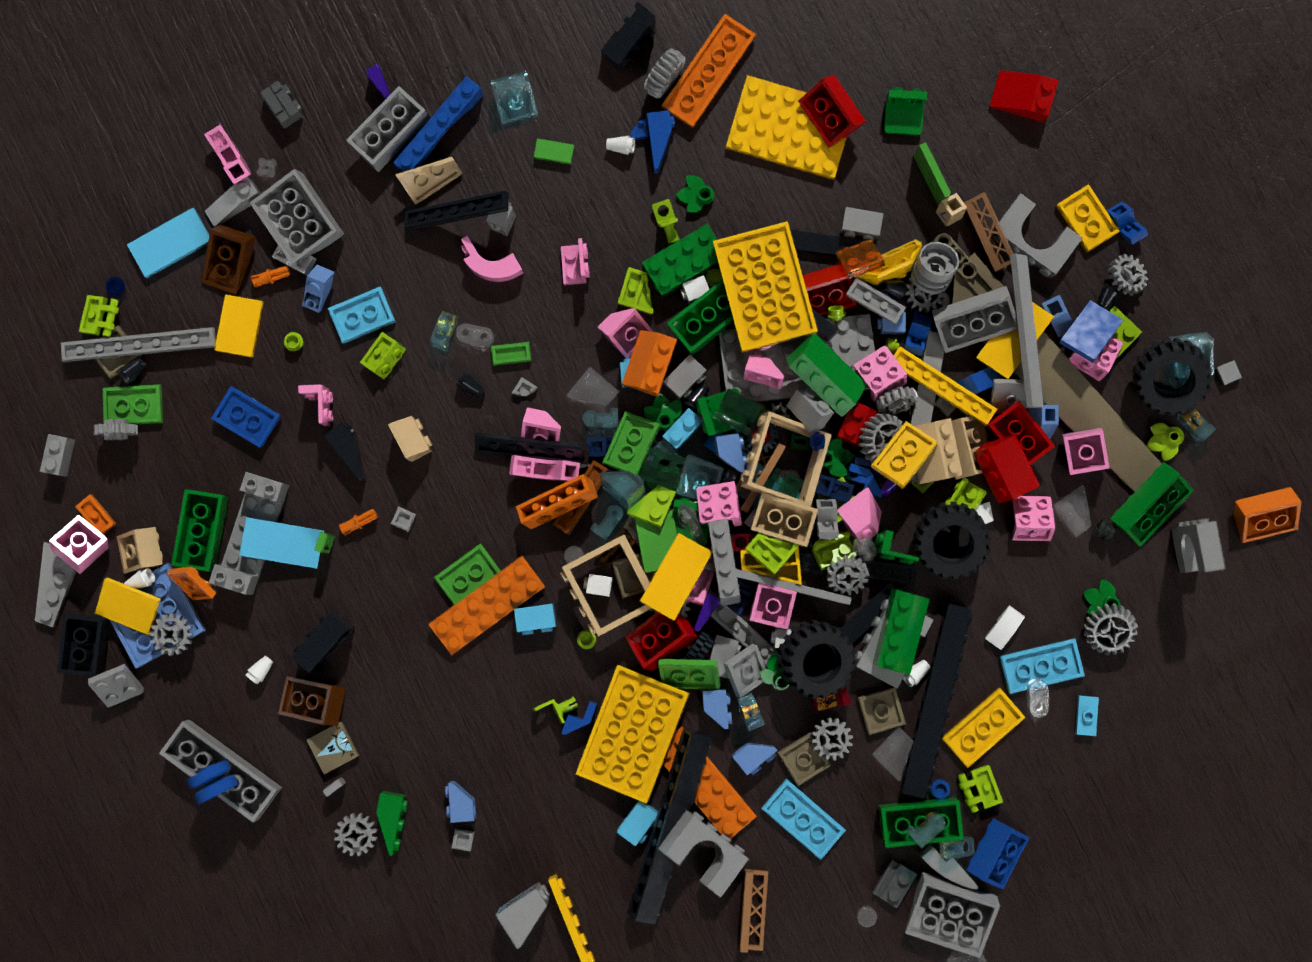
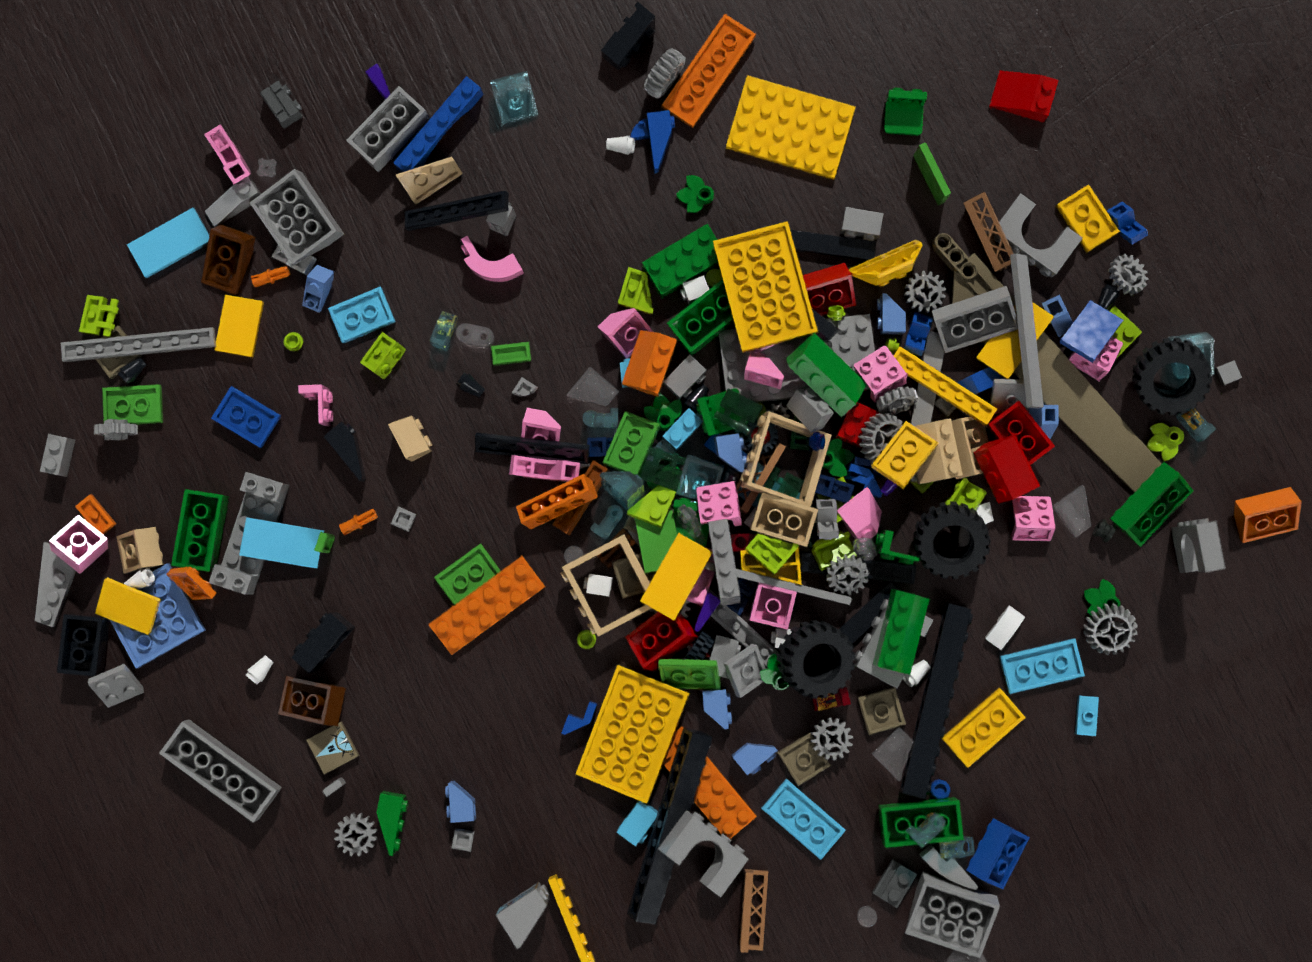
clear blue plate [106,277,125,296] -> none
light grey gear [149,613,194,656] -> none
blue wheel [186,759,239,805] -> none
medium azure brick [514,604,557,635] -> none
lime bracket [533,697,579,724] -> none
bright green tile [534,139,575,165] -> none
bright pink bracket [561,238,590,285] -> none
lime bracket [652,199,680,243] -> none
clear light blue leg [737,693,765,731] -> none
red slope [798,75,866,148] -> none
clear orange plate [836,239,885,279] -> none
light grey plate [846,278,906,325] -> none
black cone [879,280,907,299] -> none
light grey wheel [911,242,959,294] -> none
tan brick [936,193,967,227] -> none
lime plate [958,765,1003,813] -> none
clear plate [1027,679,1049,717] -> none
bright pink brick [1062,428,1110,475] -> none

